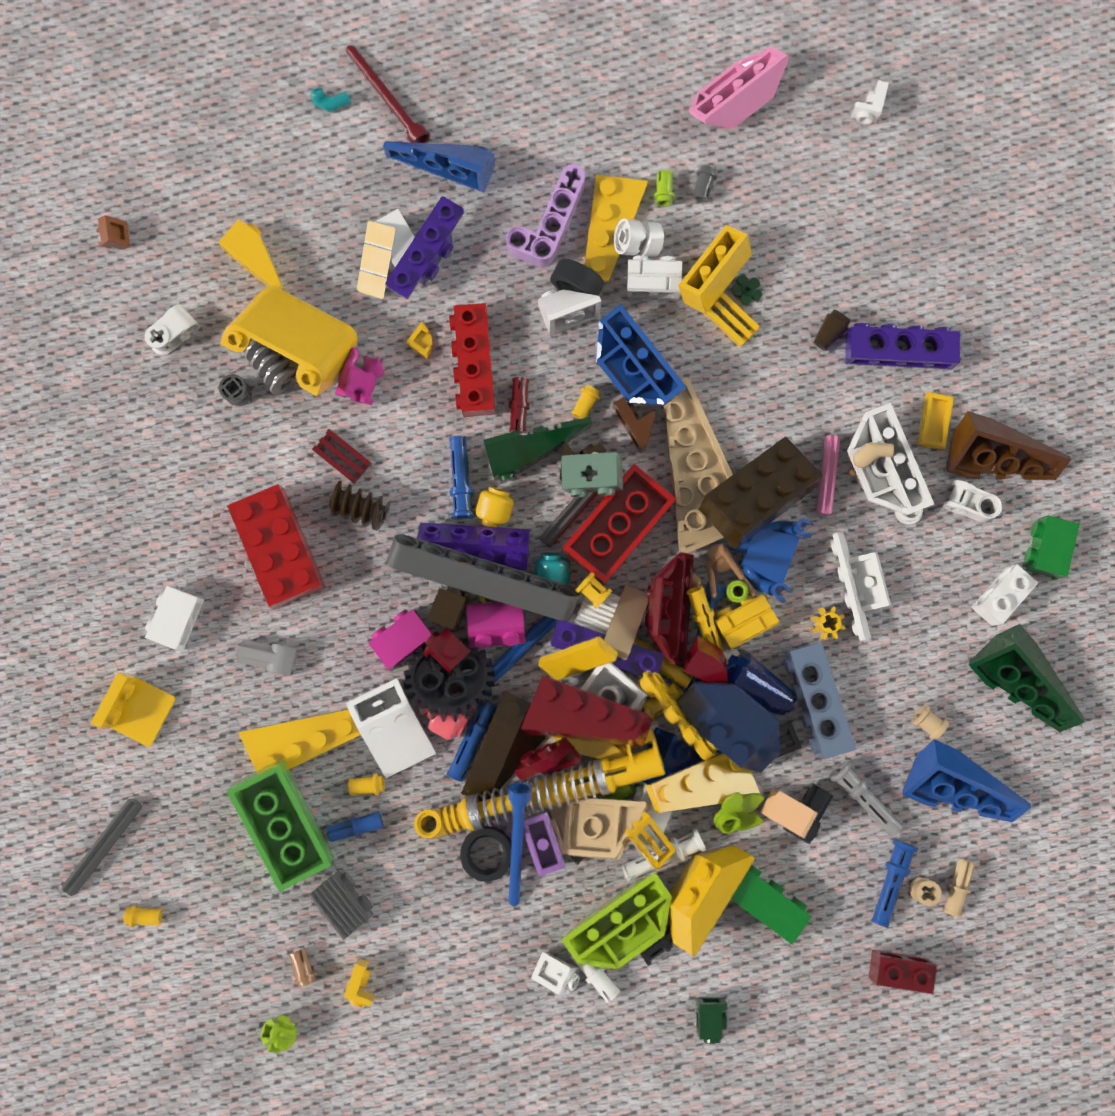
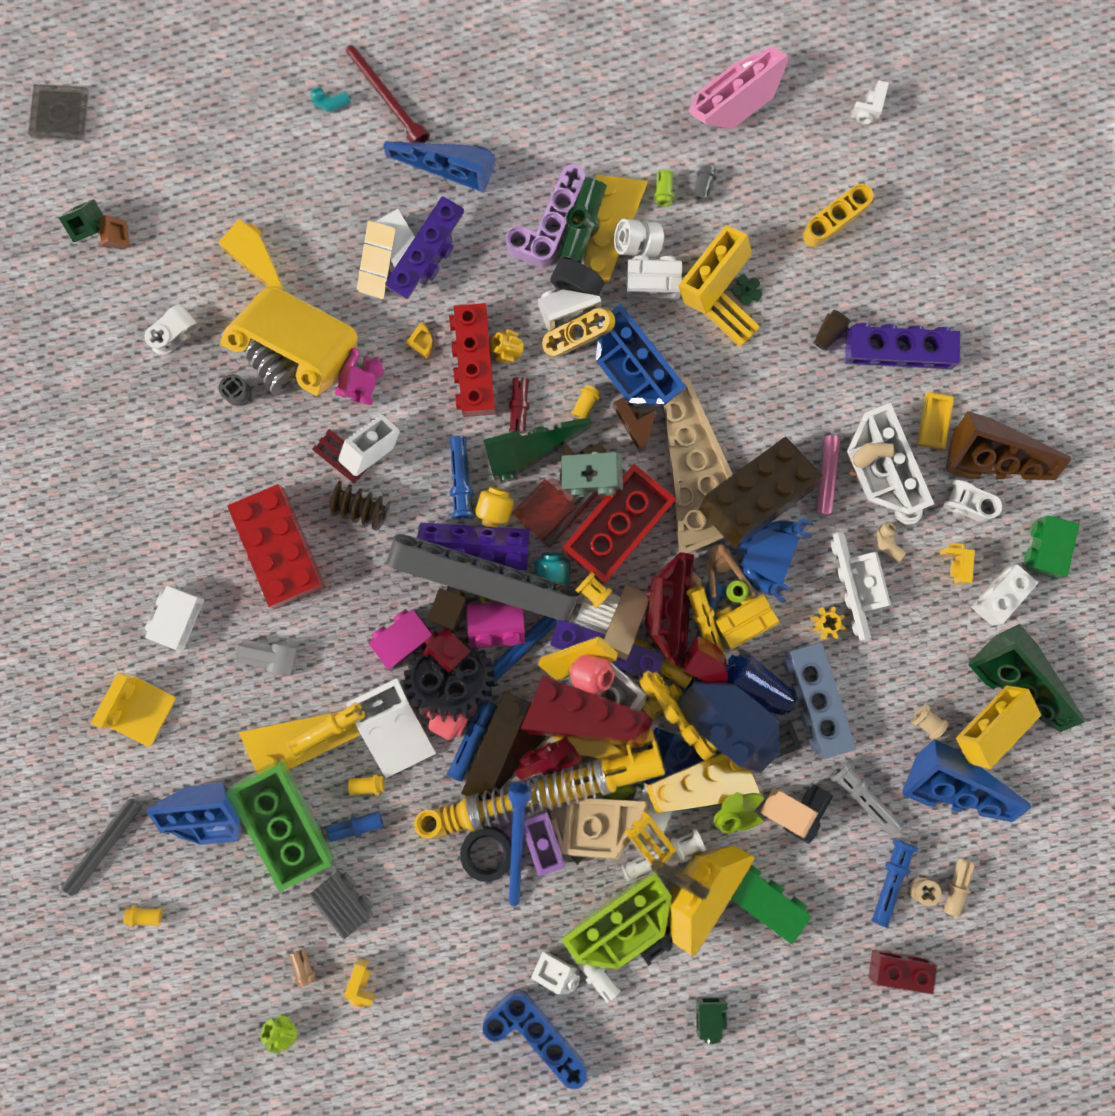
none -> clear smoke tile [28,84,89,141]
none -> dark green brick [59,199,104,243]
none -> blue wedge [146,782,241,845]
none -> yellow pin [286,702,365,757]
none -> white brick [339,415,400,476]
none -> blue beam [482,989,587,1090]
none -> yellow gear [490,329,524,364]
none -> clear red piece [512,479,576,541]
none -> yellow beam [542,308,615,356]
none -> dark green piece [559,178,607,263]
none -> coral head [570,654,614,695]
none -> clear smoke tile [650,858,710,900]
none -> yellow beam [803,184,873,248]
none -> tan arm [877,522,906,563]
none -> yellow bracket [940,543,975,585]
none -> yellow brick [956,685,1041,769]

